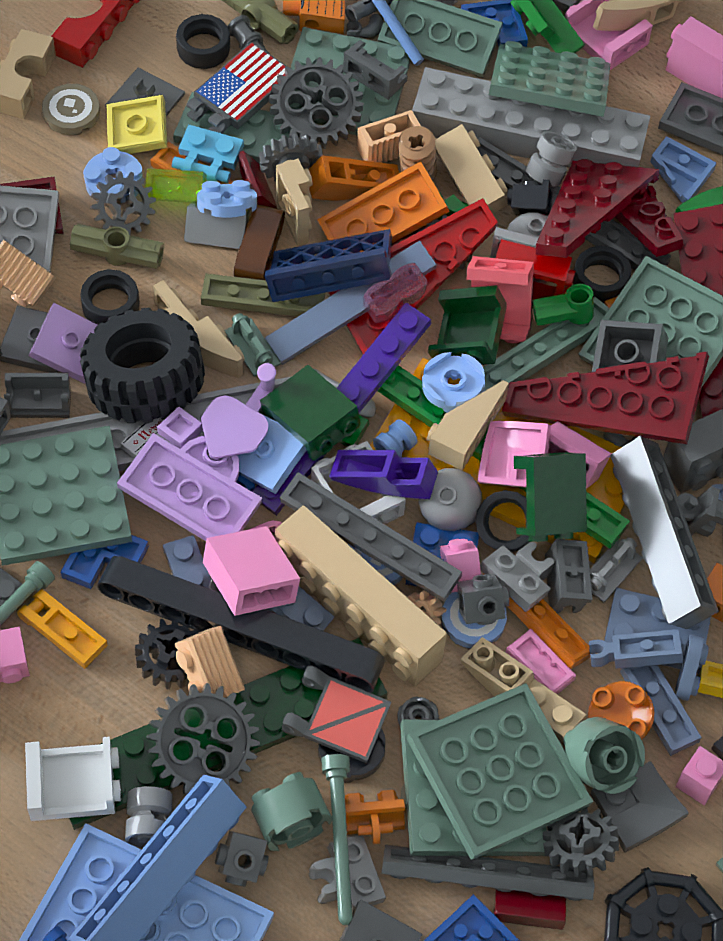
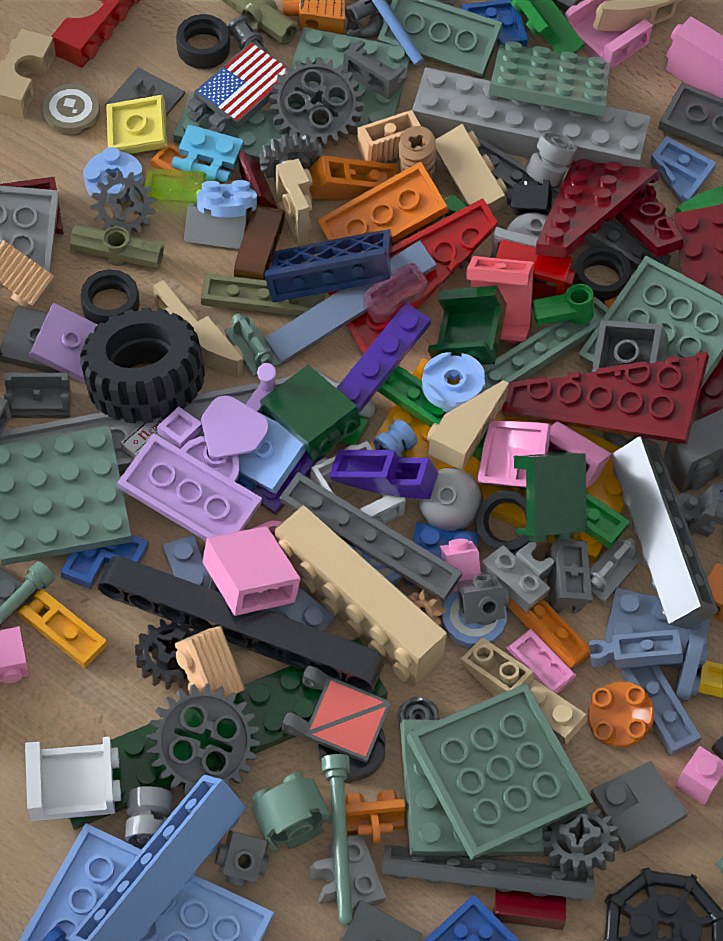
sand green brick [563,717,645,794] -> none

